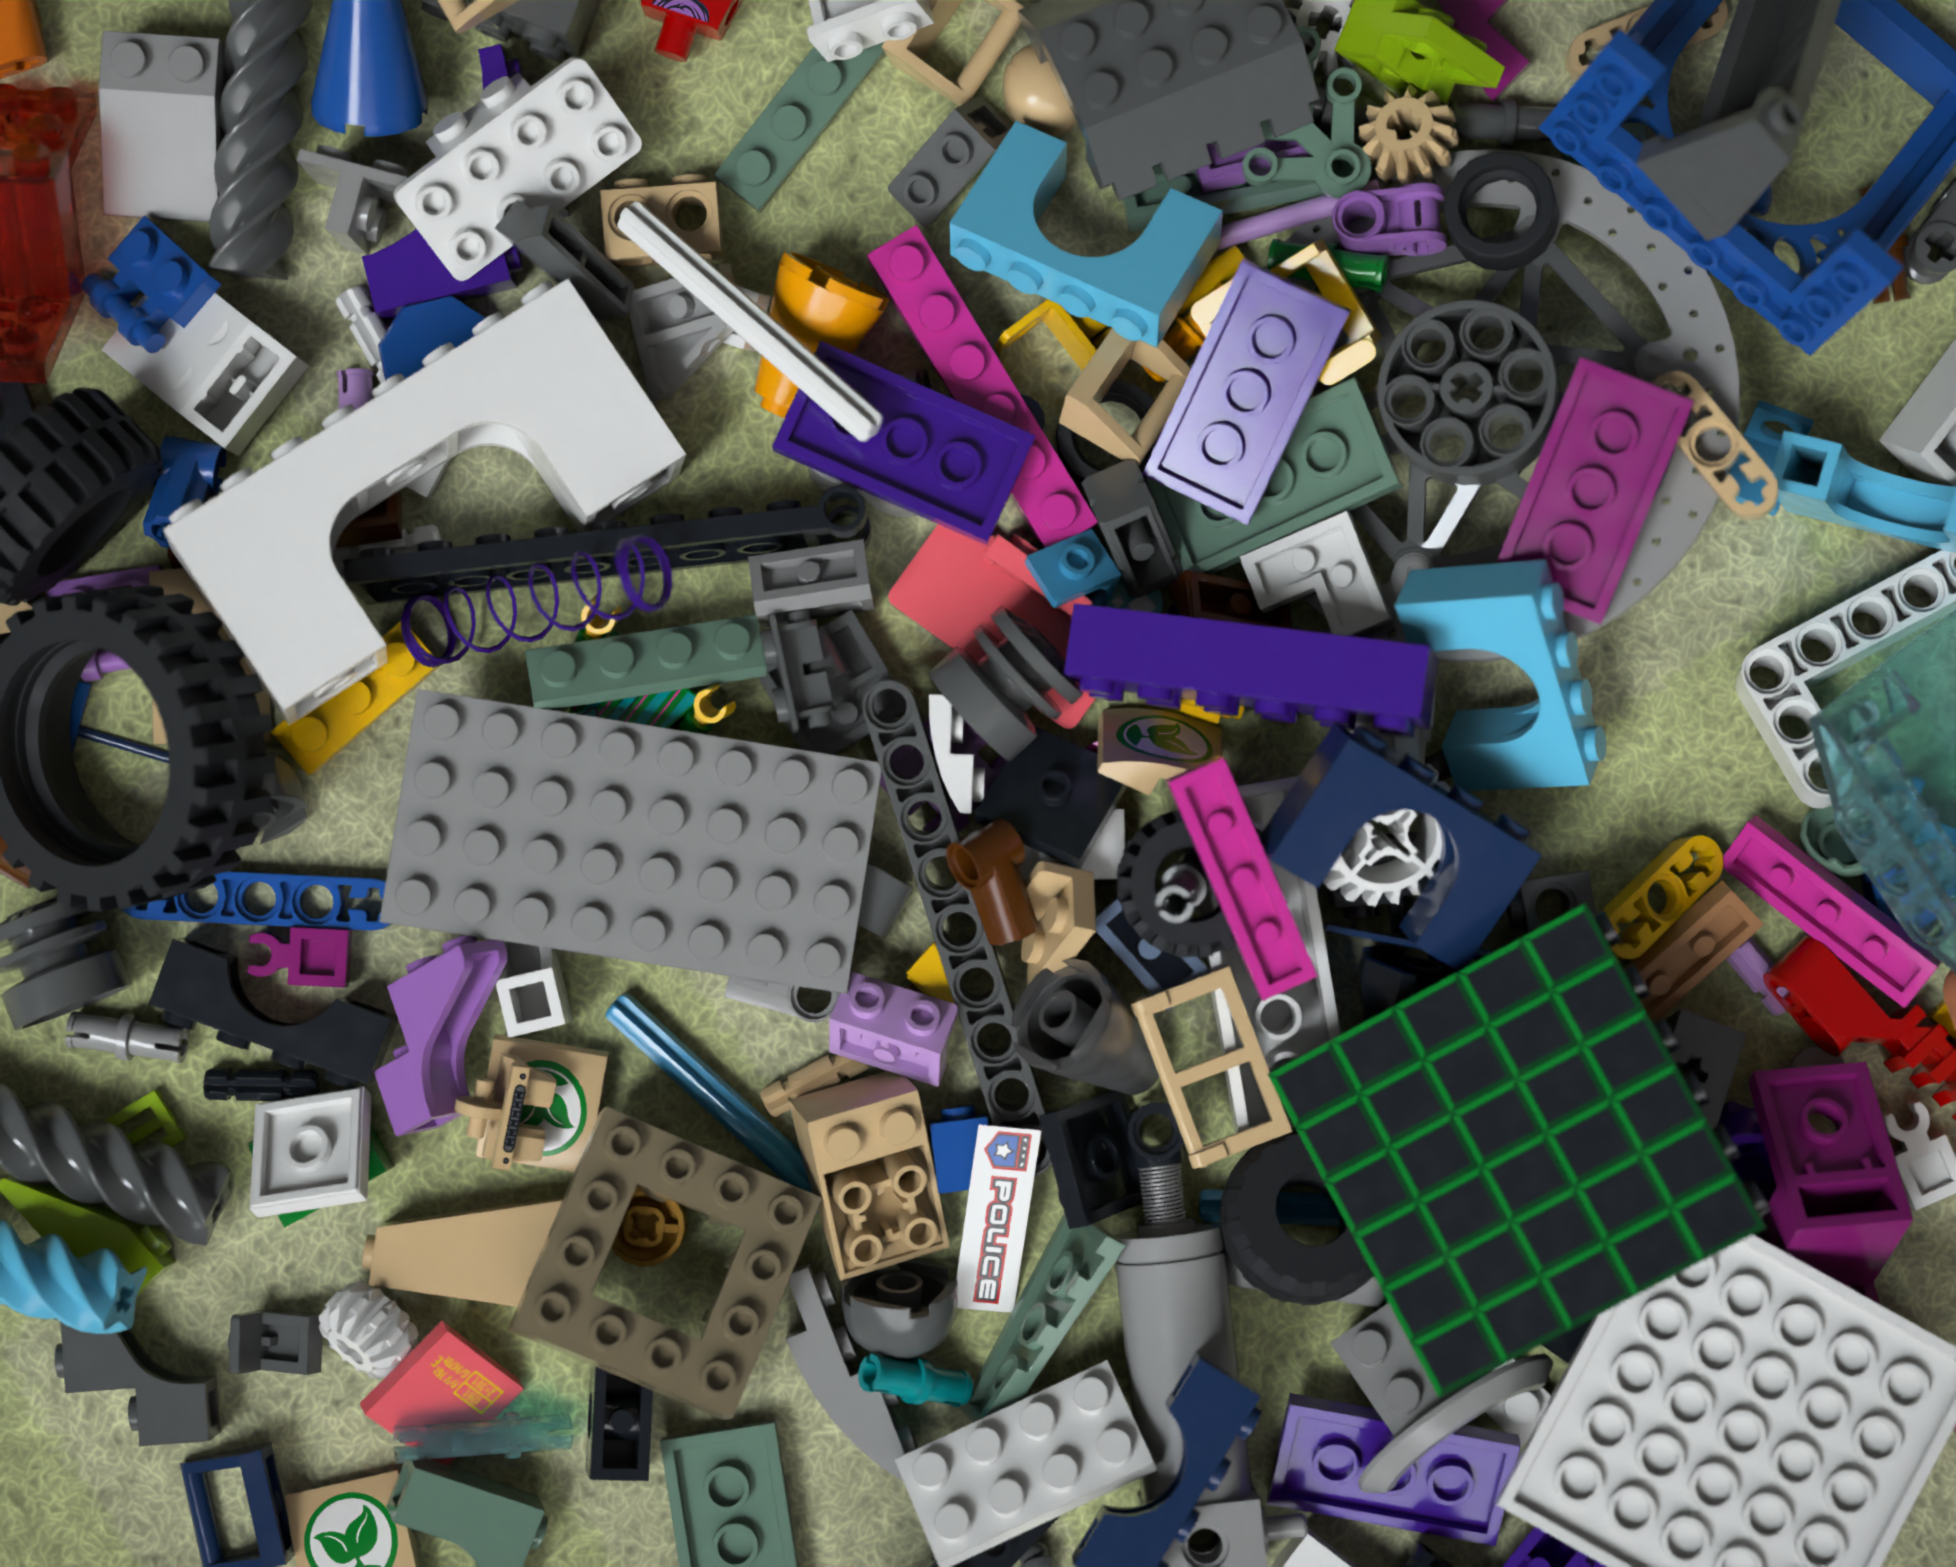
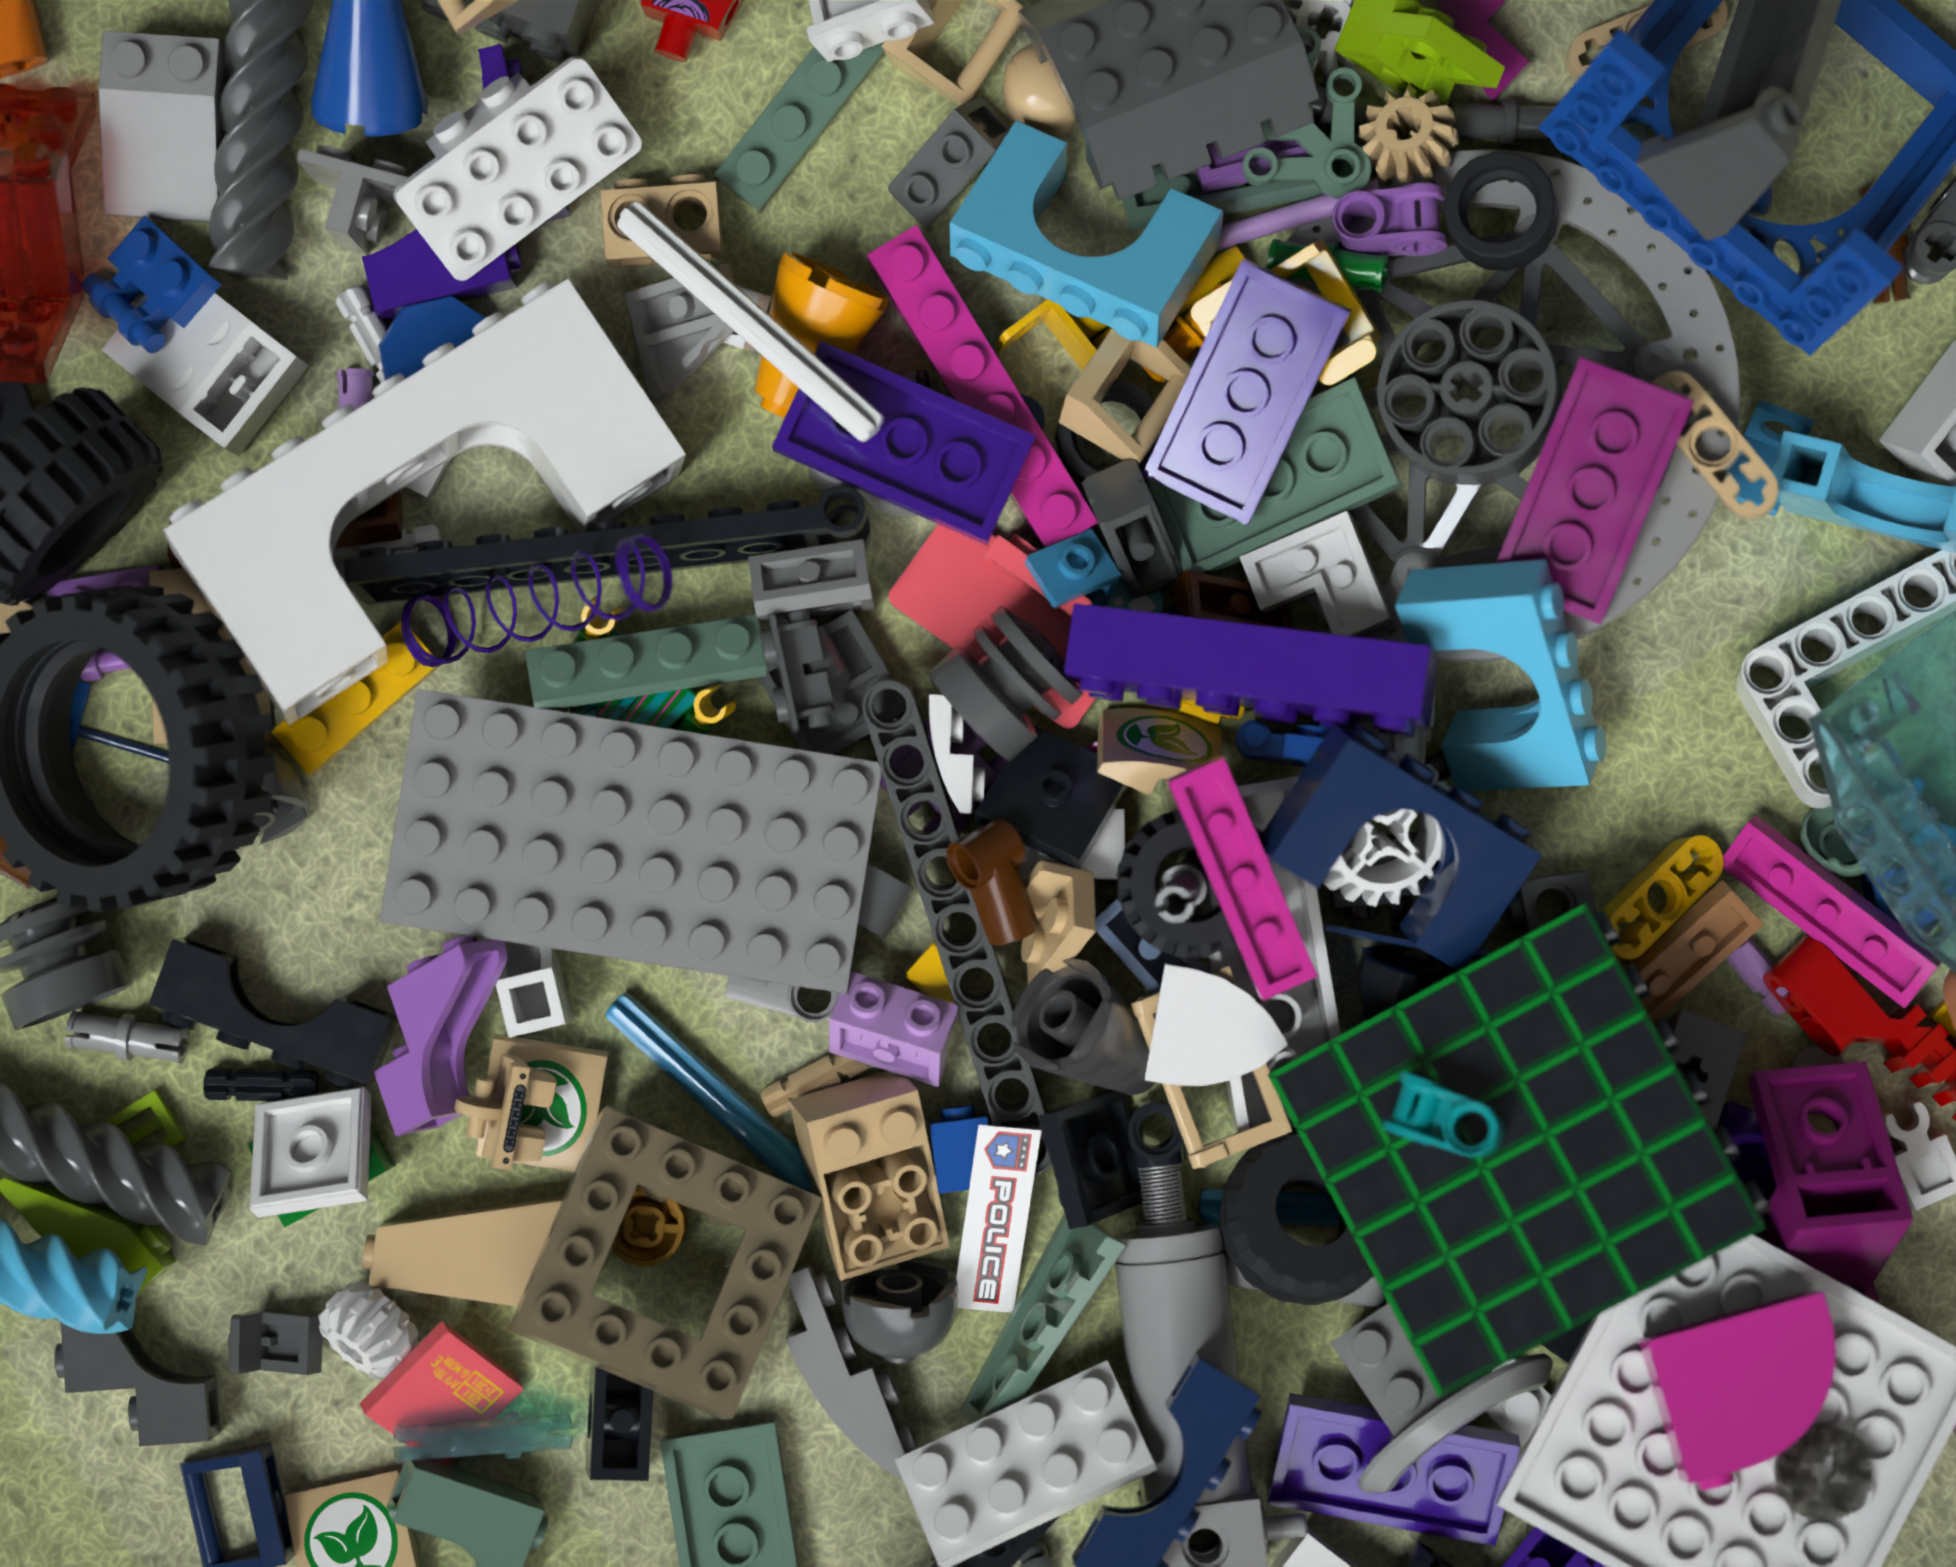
blue beam [122,871,393,931] -> none
blue piece [143,435,227,549] -> none
magenta plate [247,927,352,988] -> none
dark grey piece [495,200,635,320] -> none
teal pin [858,1354,973,1408] -> none
none -> white sticker [1145,964,1288,1086]
none -> blue plate [1235,720,1330,767]
none -> teal piece [1381,1071,1505,1158]
none -> dark pink brick [1638,1290,1836,1491]
none -> clear smoke gear [1774,1423,1873,1522]

